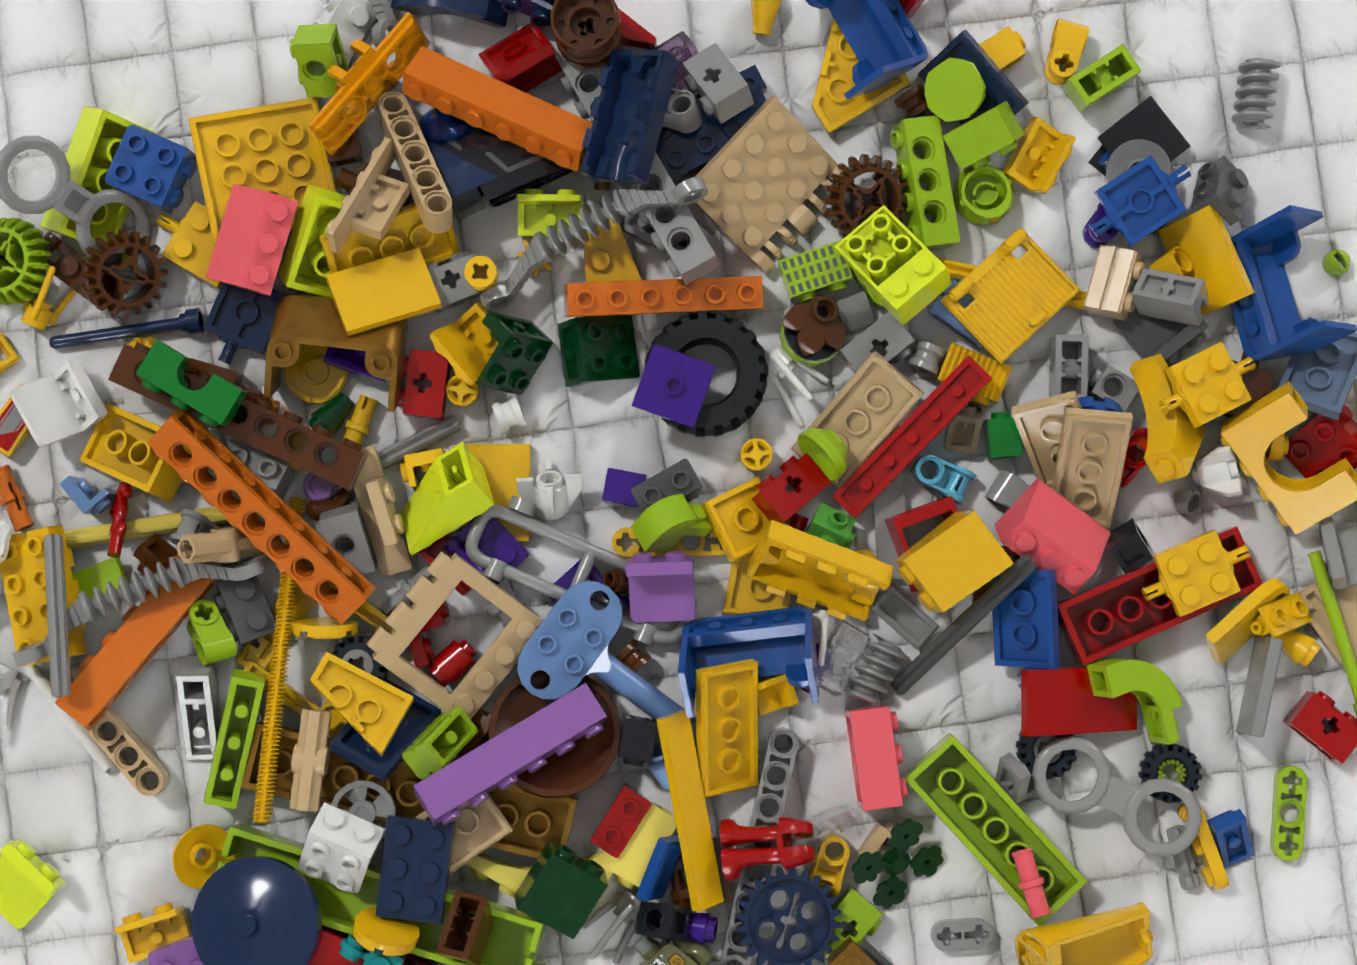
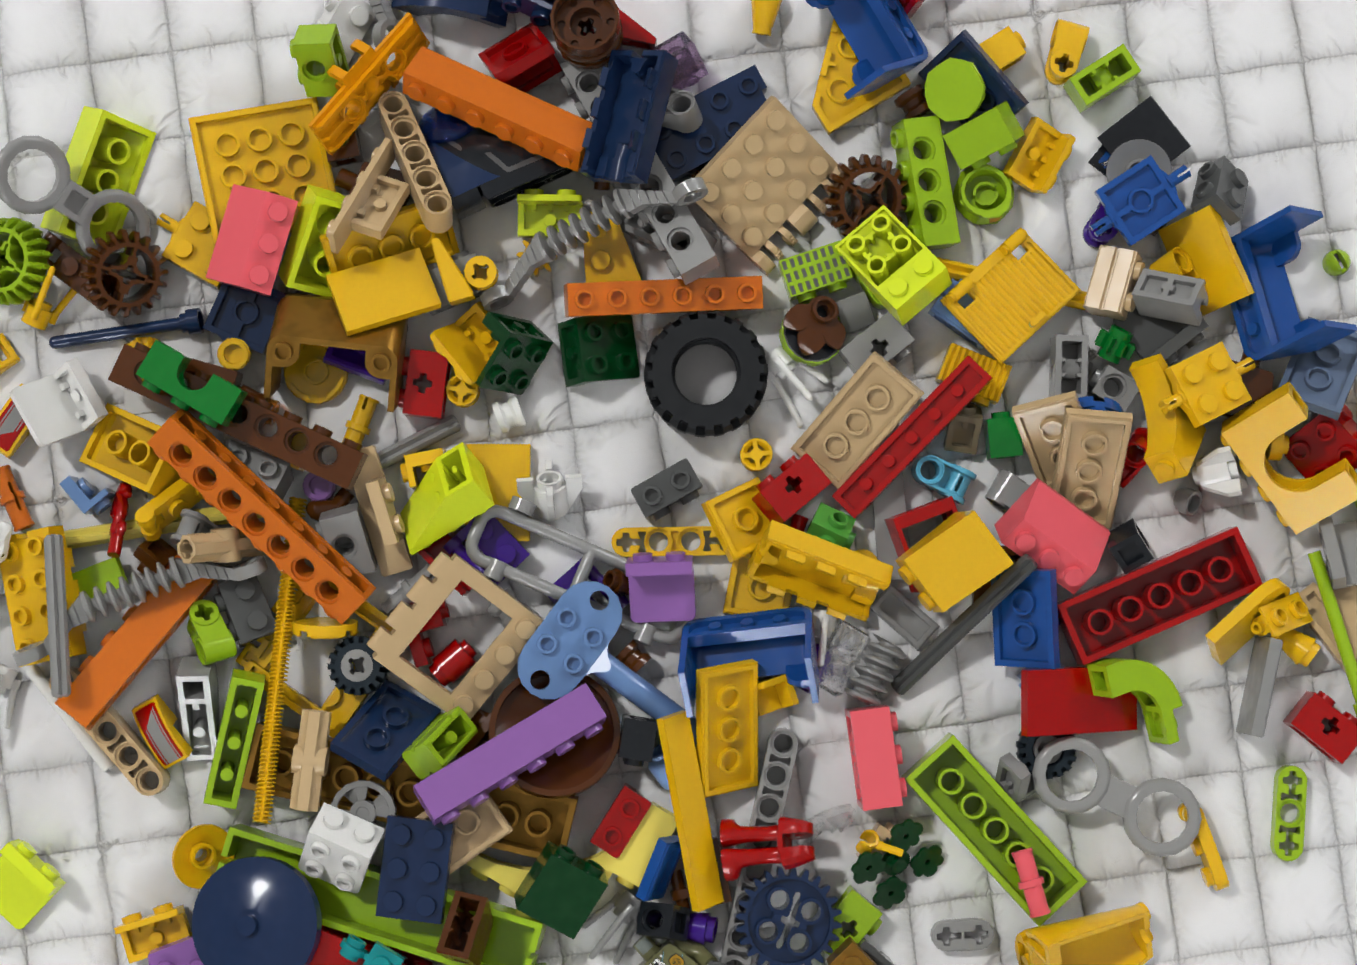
blue bracket [105,125,197,214] -> none
dark green cone [307,392,355,436] -> none
yellow wing [310,651,414,757] -> none
yellow tile [352,907,420,956] -> none
dark purple brick [602,468,647,508] -> none
dark purple plate [631,344,716,429] -> none
lime brick [631,494,713,552] -> none
light grey brick [682,43,754,124] -> none
lime piece [797,428,848,482] -> none
yellow piece [808,832,850,898] -> none
light grey wheel [907,340,947,376] -> none
black bush [1138,743,1202,803] -> none
yellow plate [1142,530,1251,617] -> none
light grey axle [1166,825,1200,890] -> none
blue slope [1207,809,1254,868] -> none
light grey piece [1231,58,1281,129] -> none
none -> slope [132,694,193,770]
none -> yellow plate [135,470,215,541]
none -> yellow tile [217,338,251,370]
none -> yellow slope [431,238,476,306]
none -> yellow hand [856,829,904,857]
none -> green gear [1095,324,1136,364]

